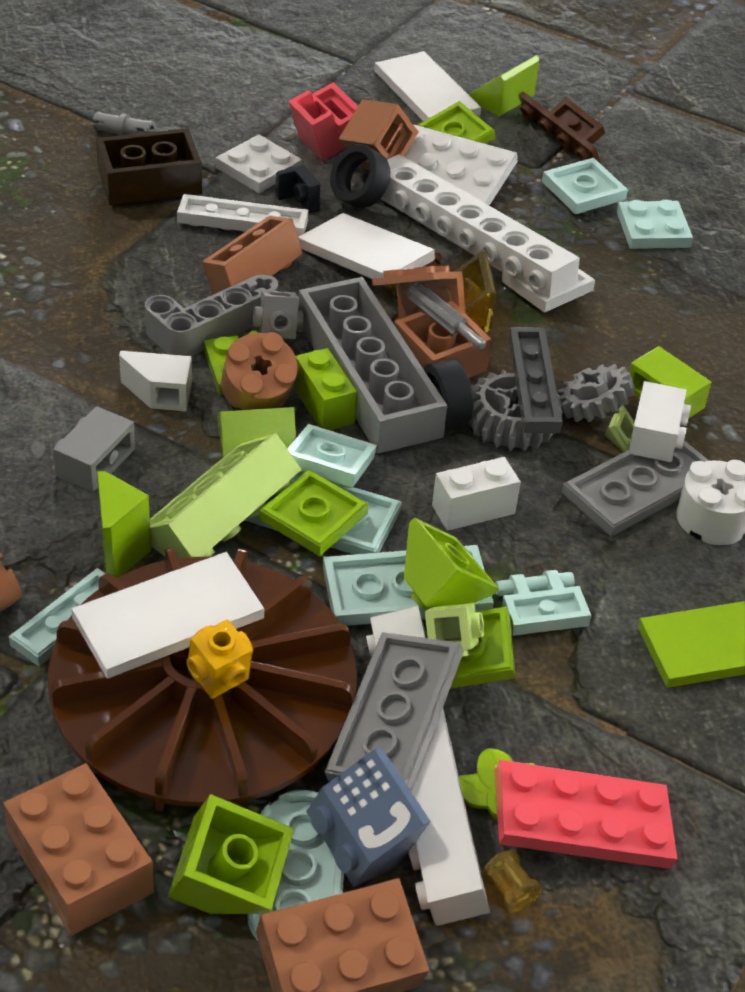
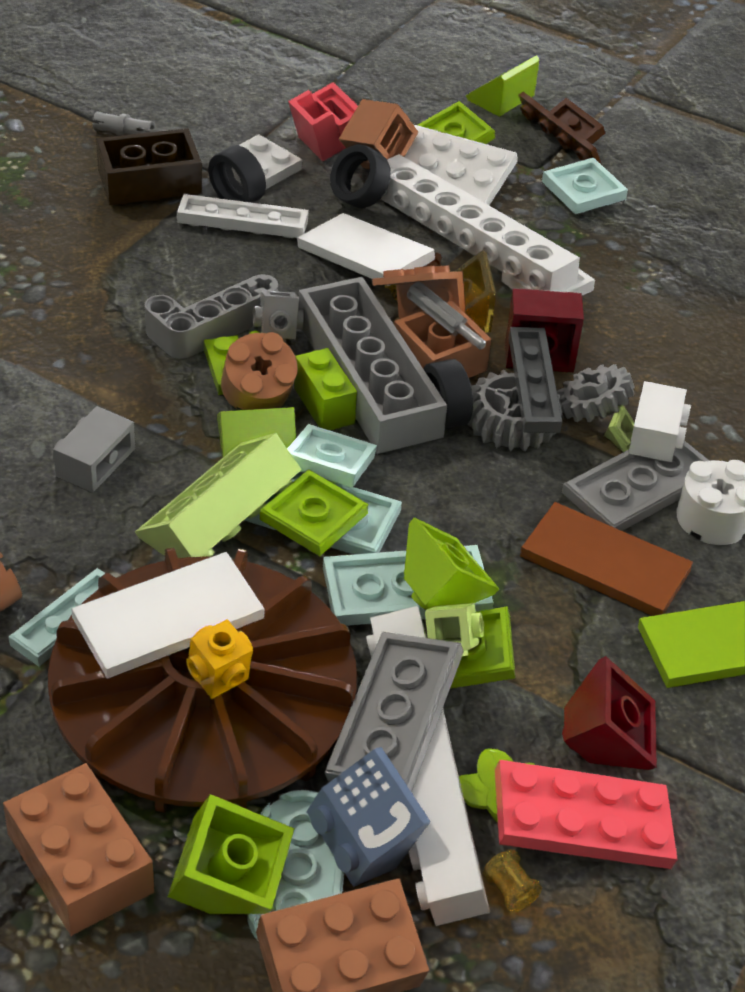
lime slope [97,471,151,578] -> none
white slope [119,351,192,411] -> none
nougat brick [202,215,303,295] -> none
black bracket [276,164,320,213] -> none
white tile [375,52,481,121] -> none
white brick [432,457,521,531] -> none
light aqua plate [495,570,591,636] -> none
light aqua plate [617,200,693,249] -> none
lime brick [629,346,712,419] -> none
none -> black tyre [208,145,266,203]
none -> dark red brick [505,288,584,373]
none -> dark orange tile [520,502,693,616]
none -> dark red slope [562,656,657,770]

